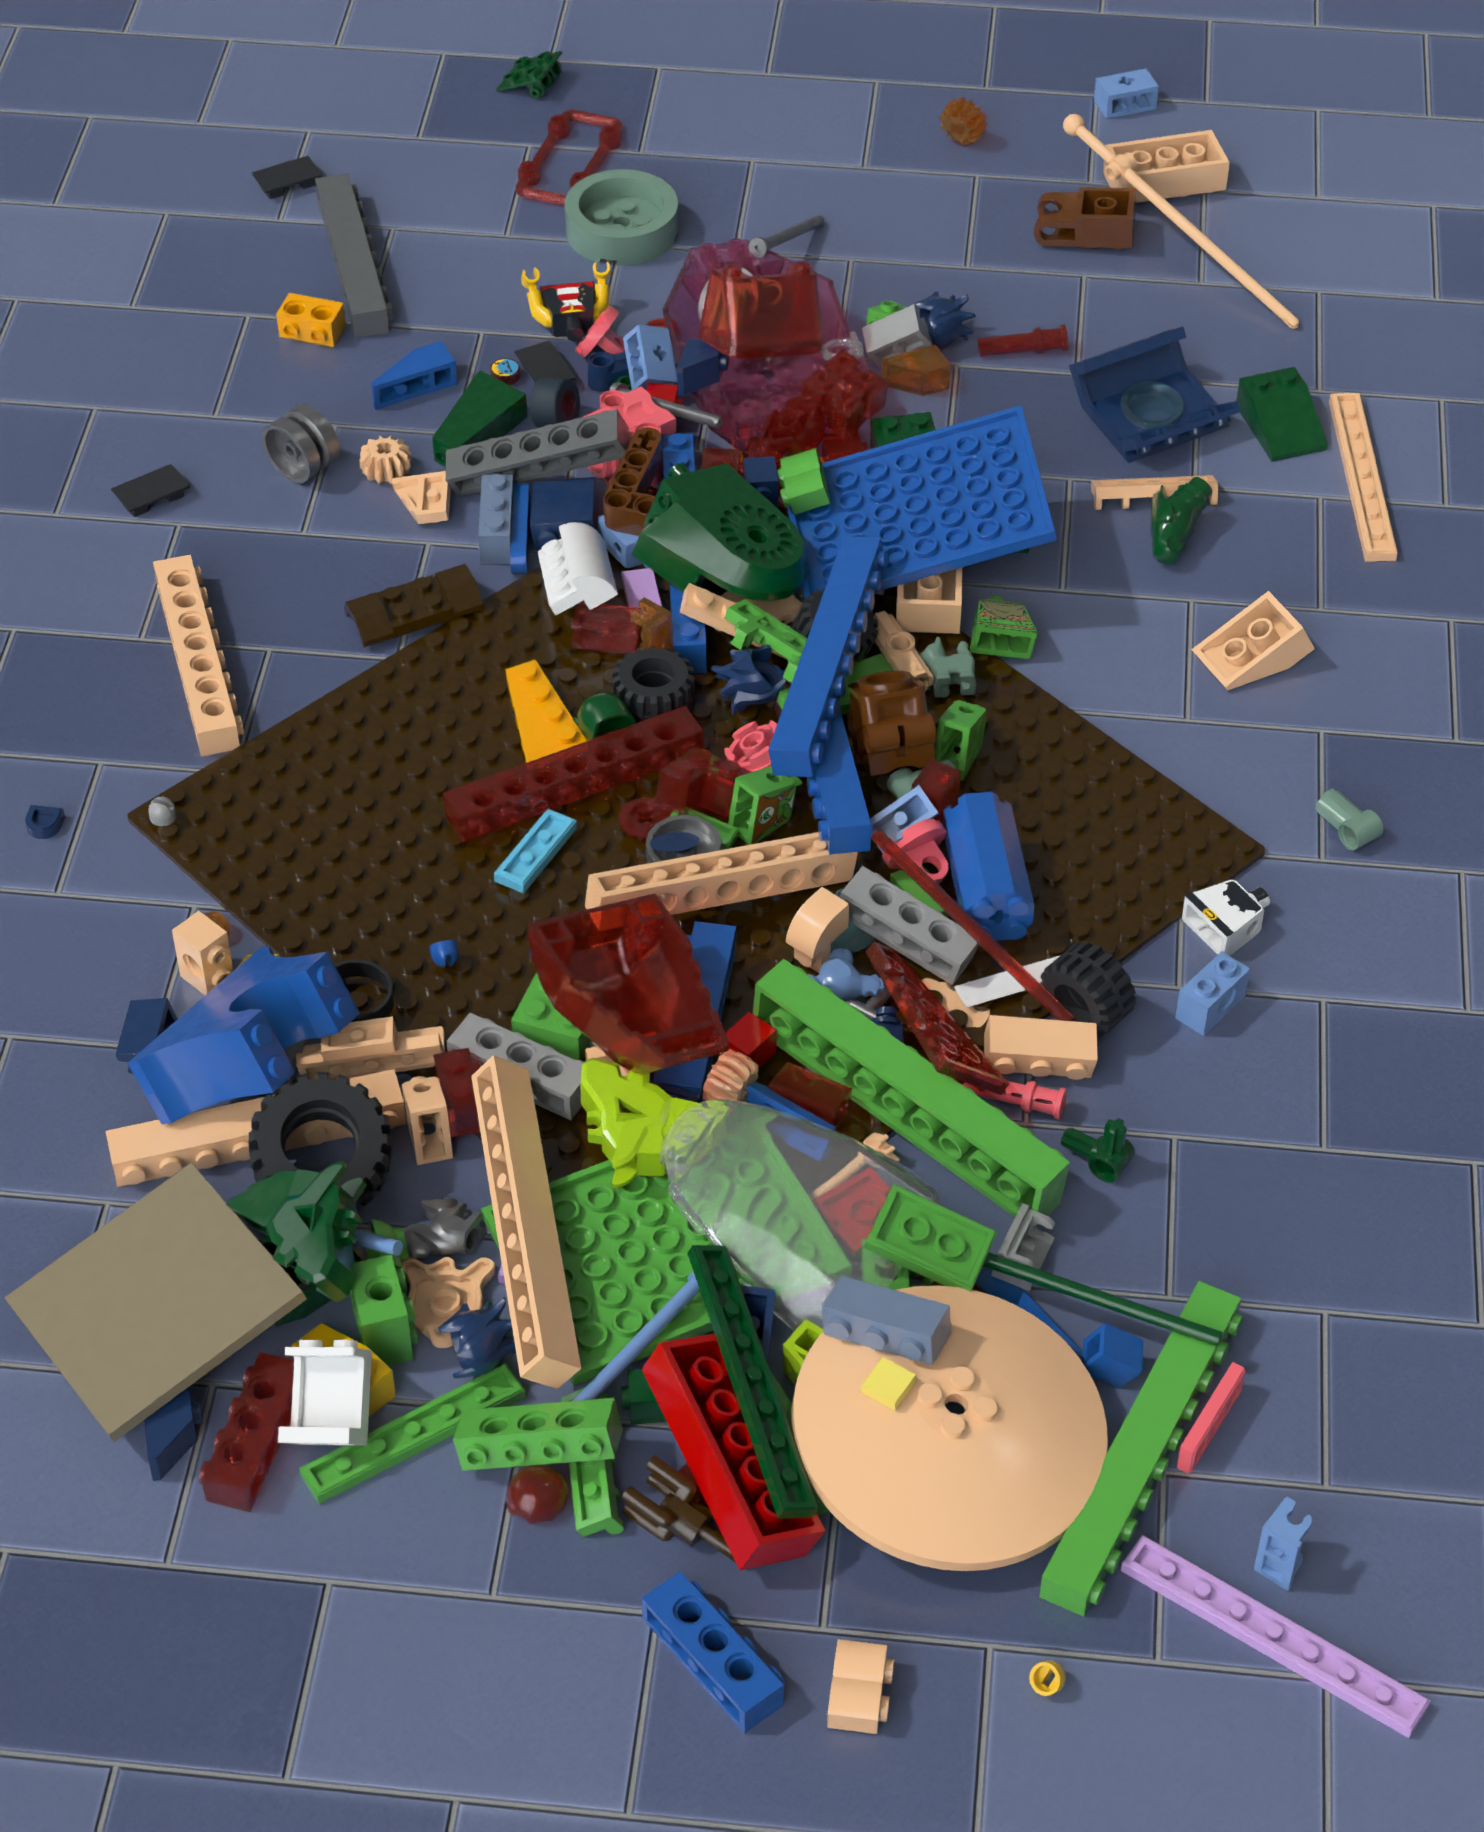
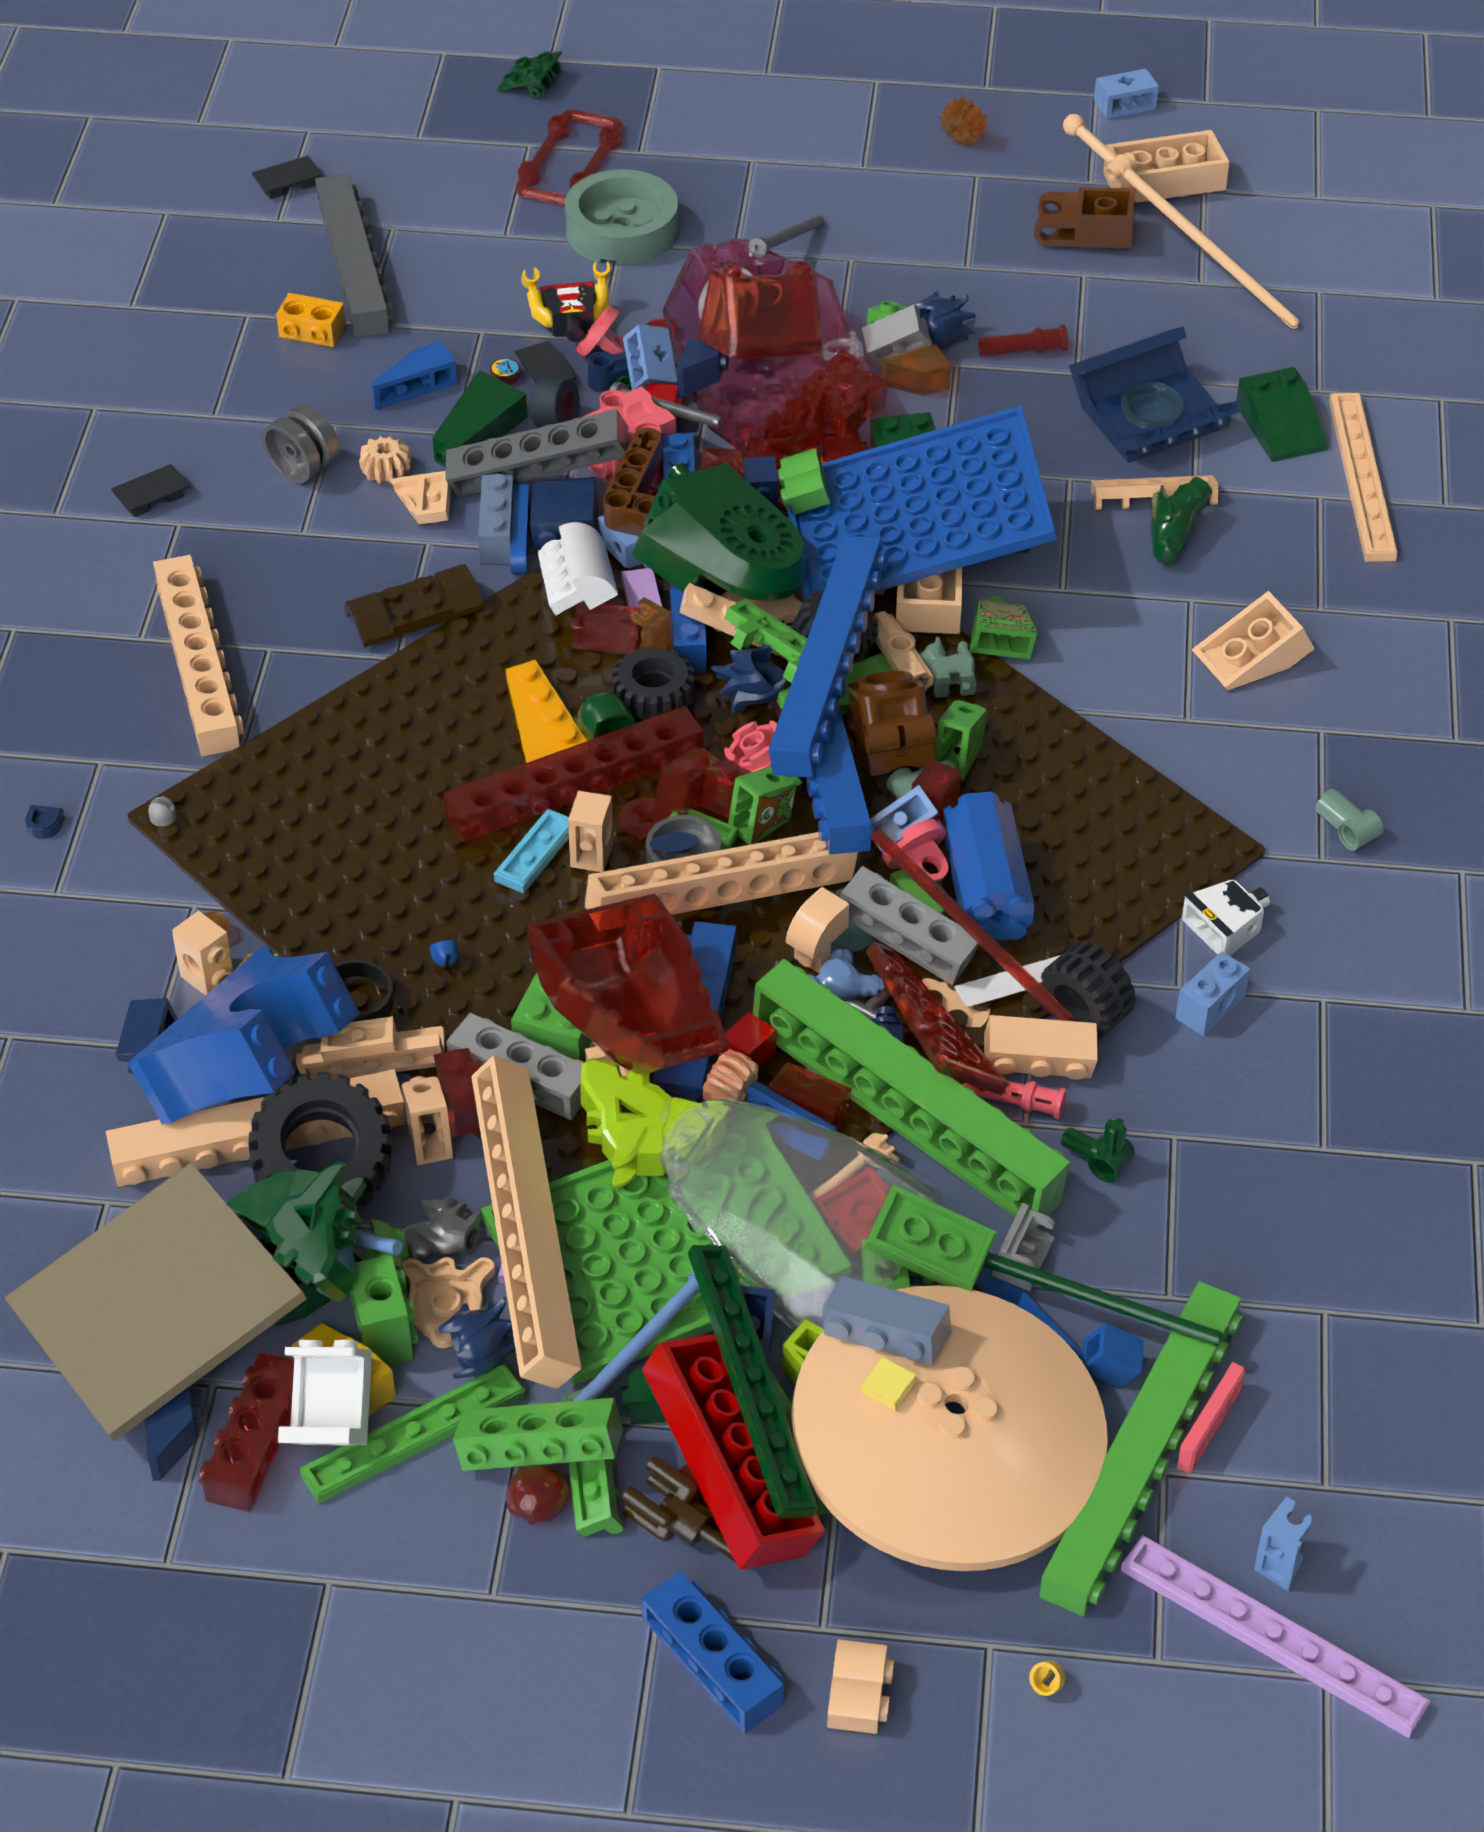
none -> light nougat brick [568,791,613,872]

